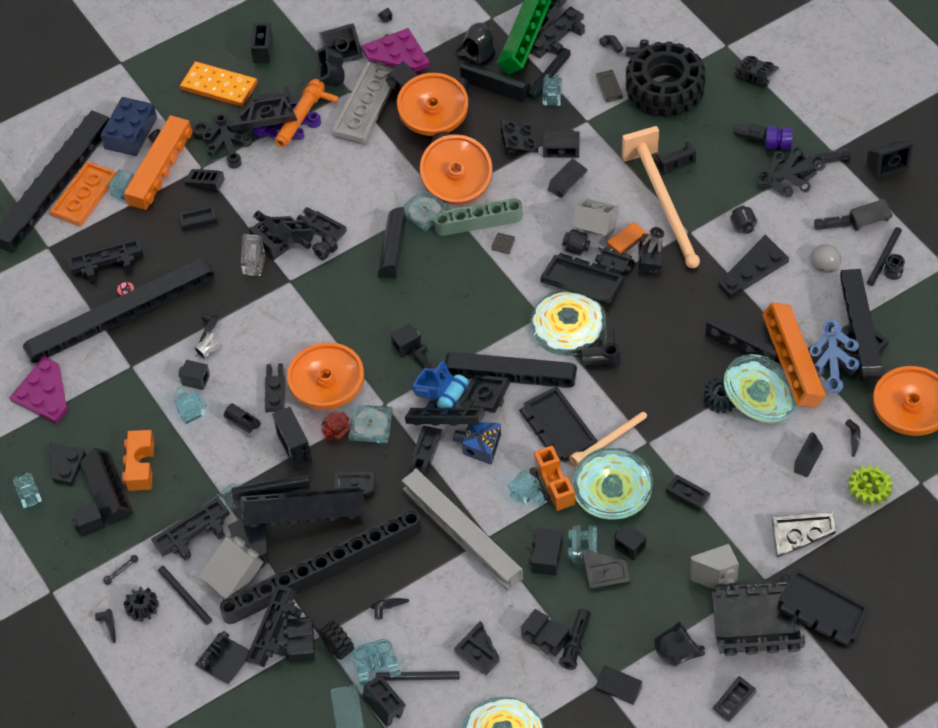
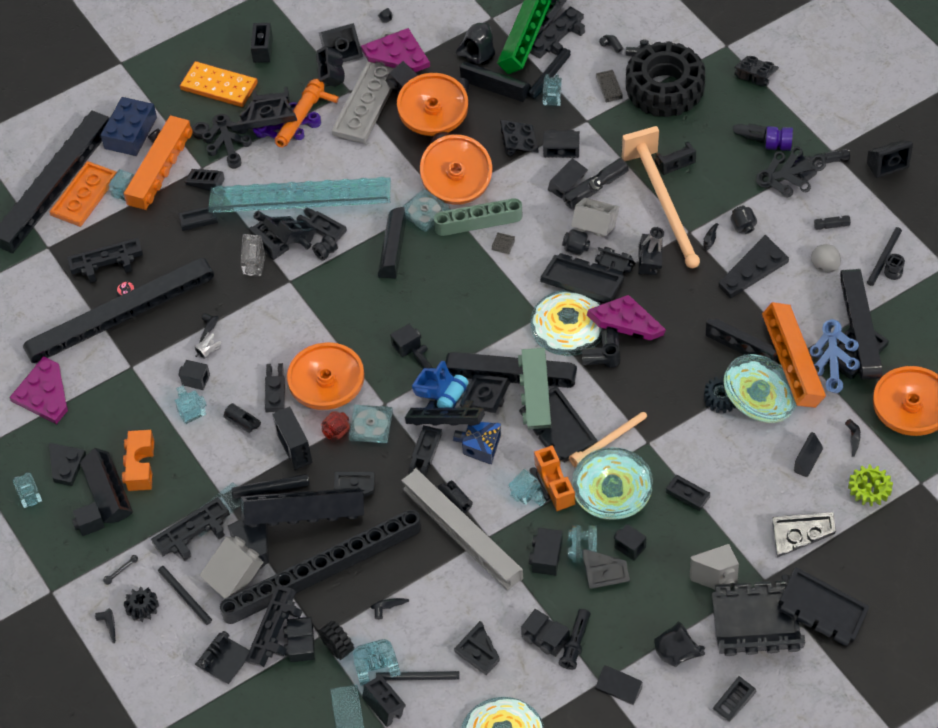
orange tile [607,222,647,254] -> none
black hinge [849,198,893,231] -> none
none -> clear light blue plate [208,177,391,213]
none -> black hinge [437,480,473,513]
none -> sand green wedge [518,347,551,430]
none -> black piece [563,158,629,209]
none -> magenta plate [587,295,666,340]
none -> black bar [703,223,719,251]

